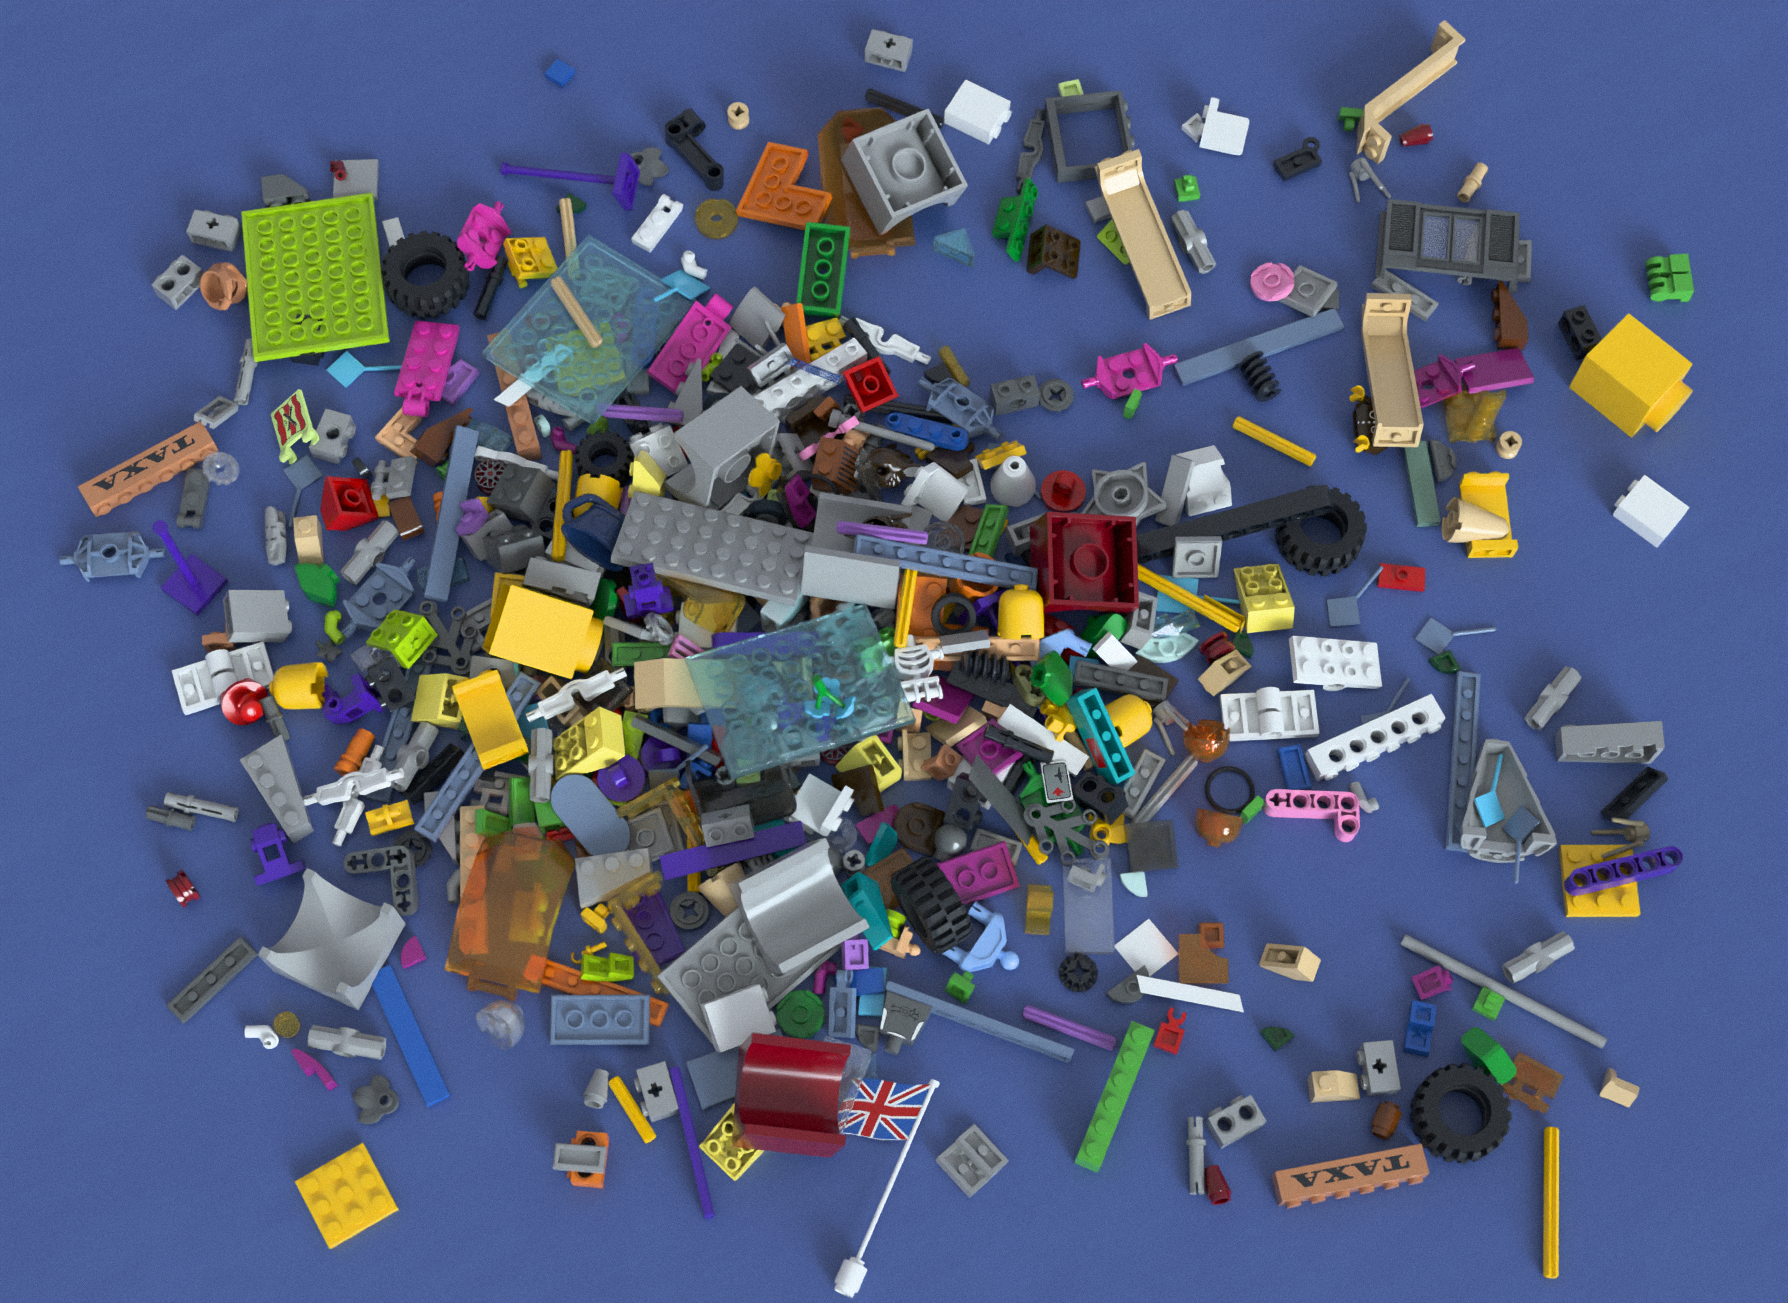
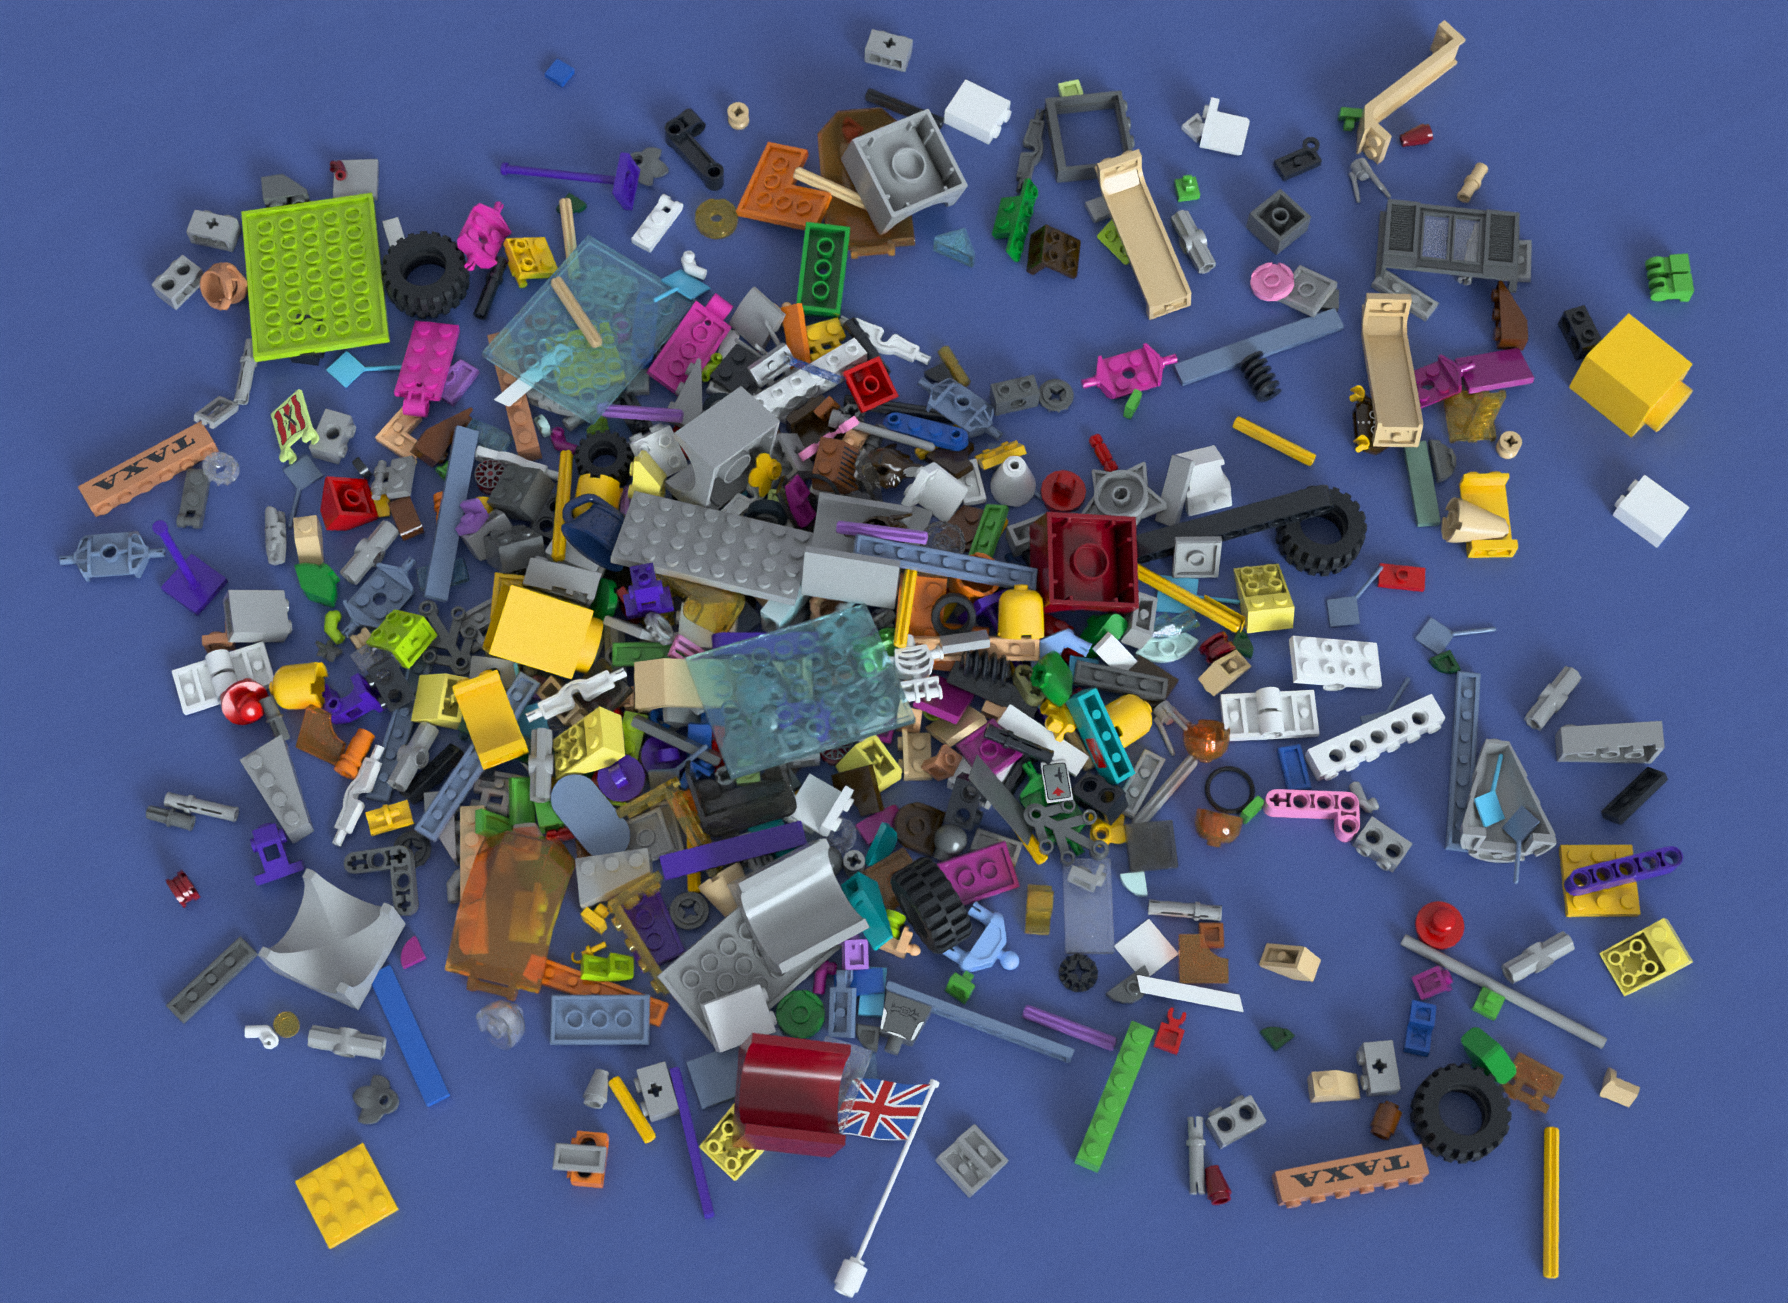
magenta slope [291,1048,338,1091] -> none
white piece [303,768,404,806] -> none
light grey brick [701,804,755,847] -> none
medium azure plant [804,675,855,719] -> none
dark tan plant [1591,817,1650,859] -> none
none -> clear orange tile [296,704,346,766]
none -> tan wheel [349,627,374,656]
none -> tan axle [793,167,867,211]
none -> red axle [1089,434,1118,472]
none -> light grey pin [1148,899,1222,921]
none -> dark grey brick [1246,189,1311,255]
none -> light grey brick [1352,816,1412,873]
none -> red plate [1415,901,1464,950]
none -> light yellow slope [1599,918,1693,996]

